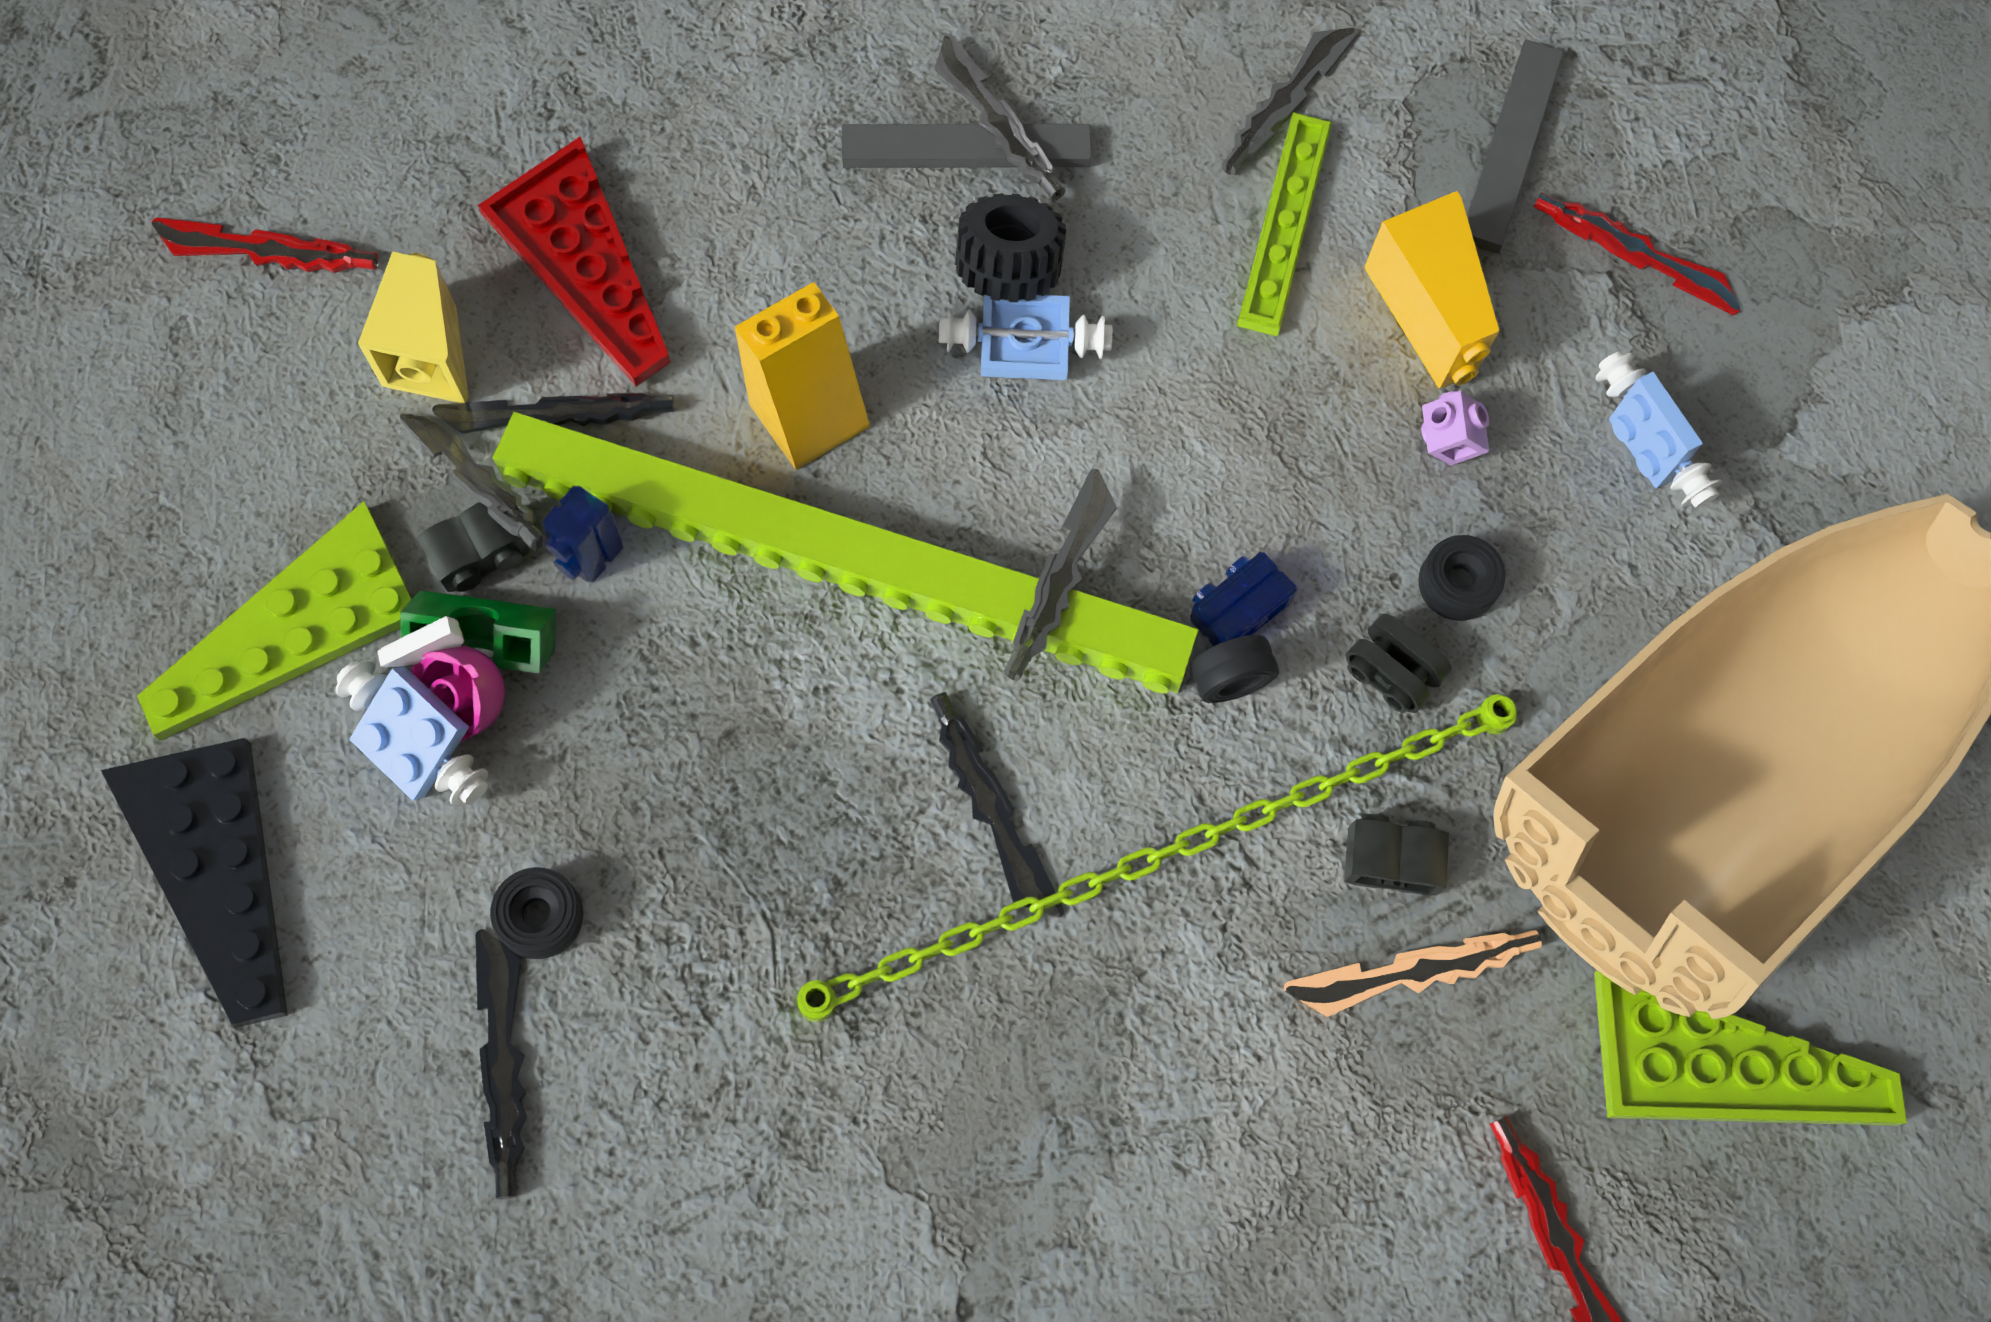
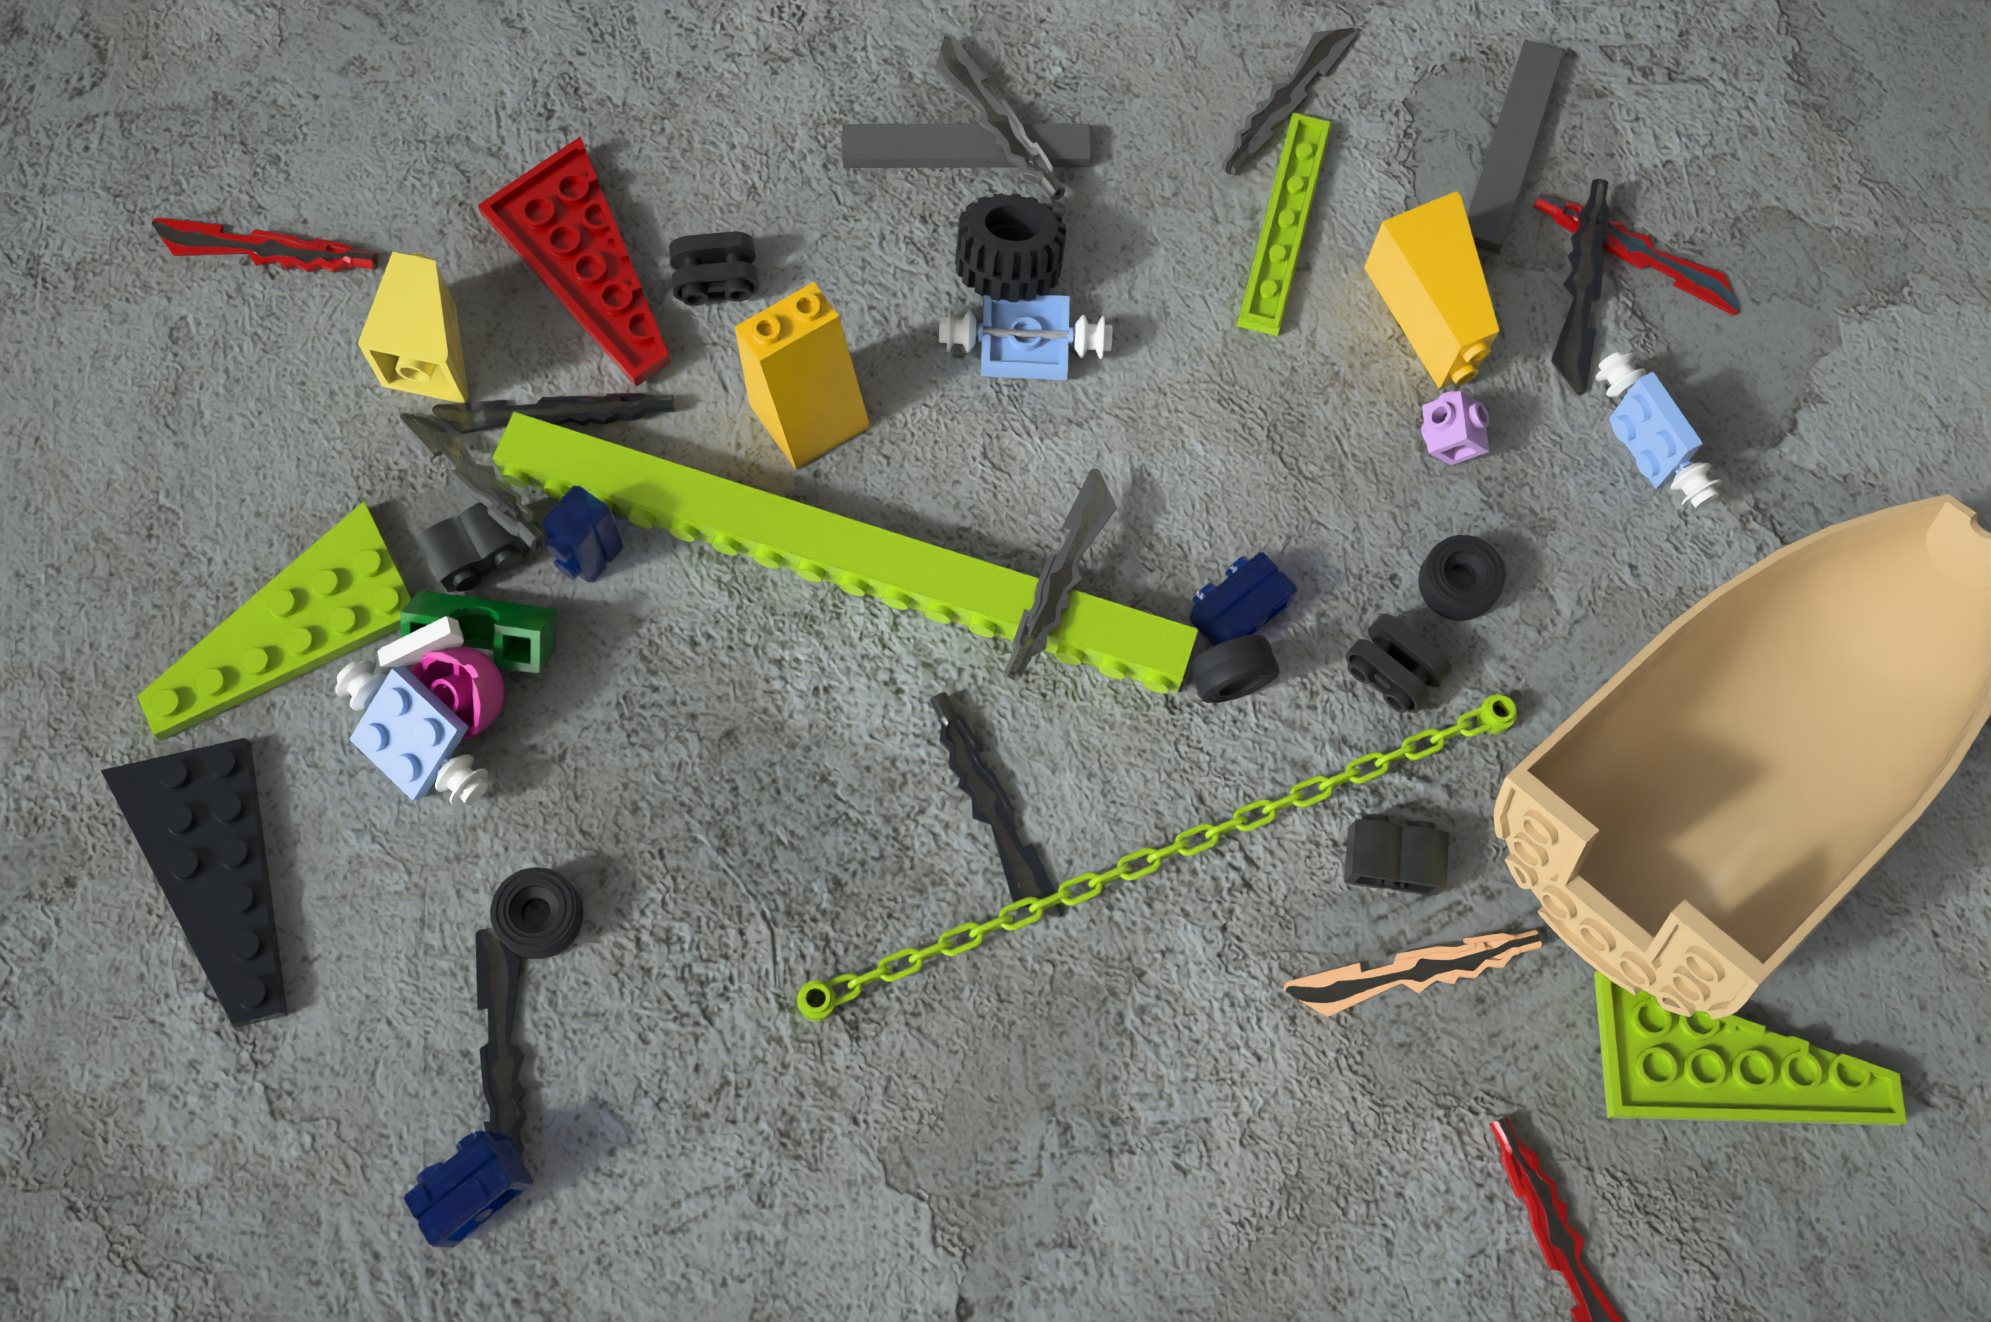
none -> clear blue brick [403,1131,534,1248]
none -> pearl dark grey brick [669,231,759,306]
none -> black sword [1551,179,1609,395]

